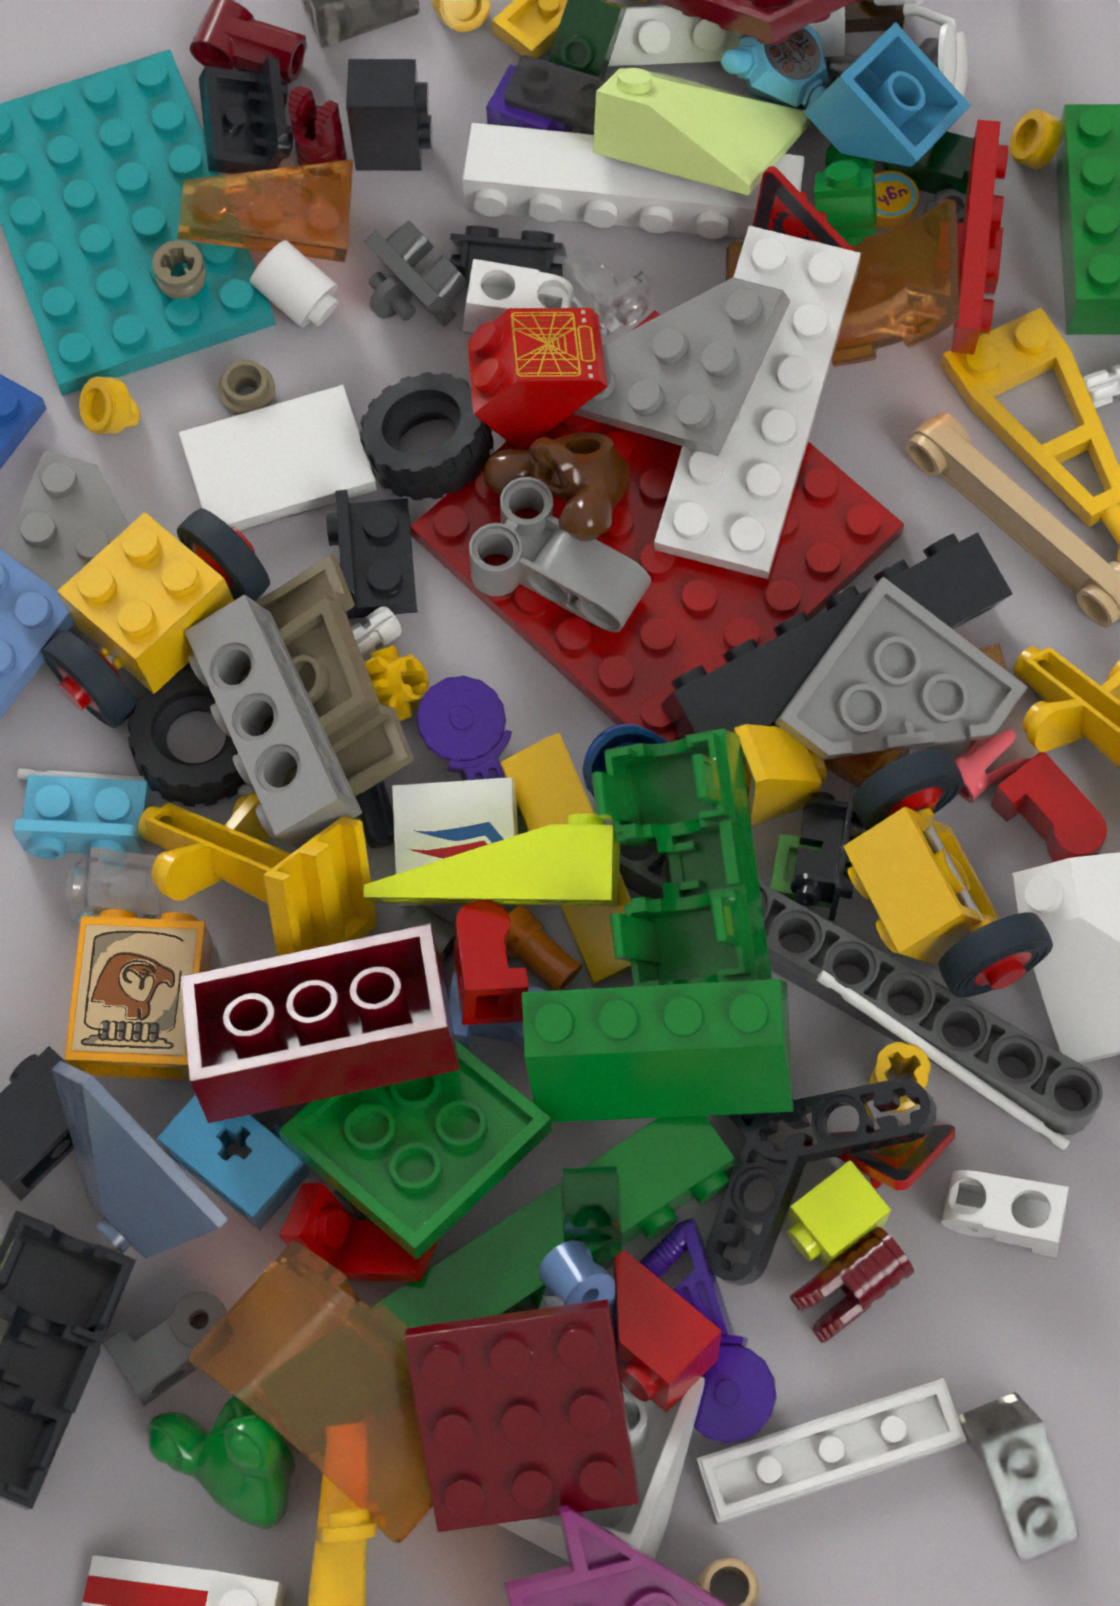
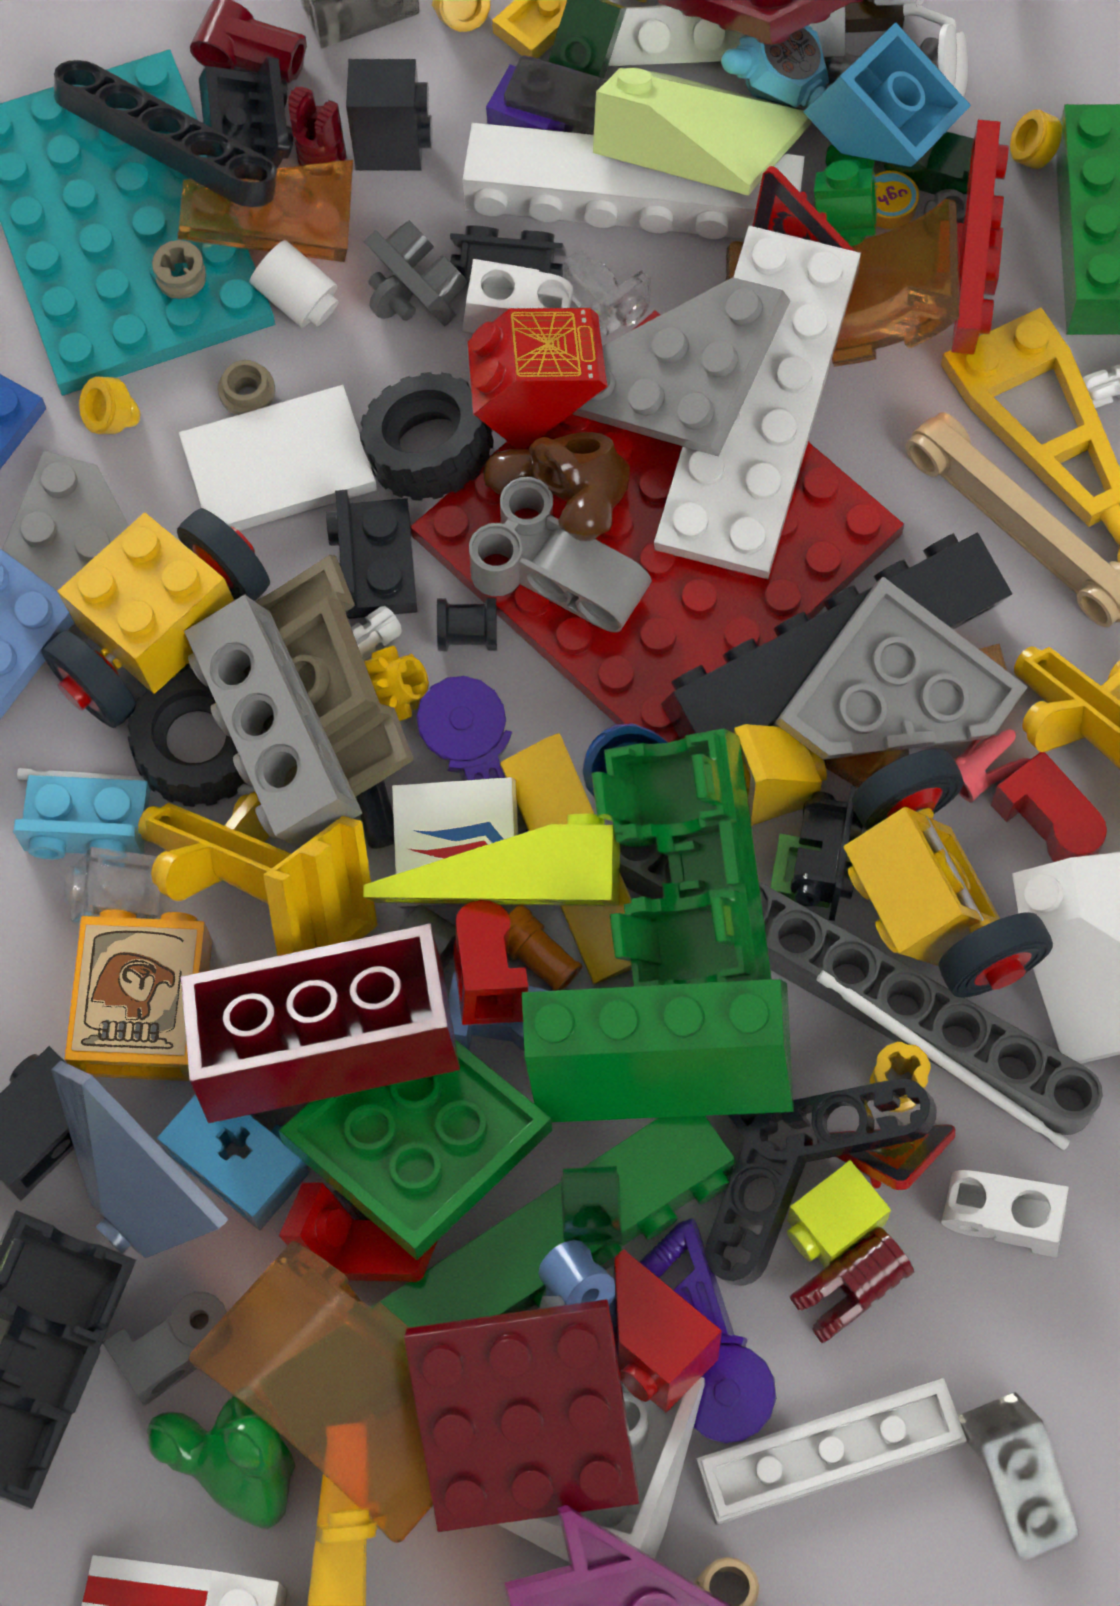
none -> black beam [54,60,277,207]
none -> black bush [437,598,497,651]

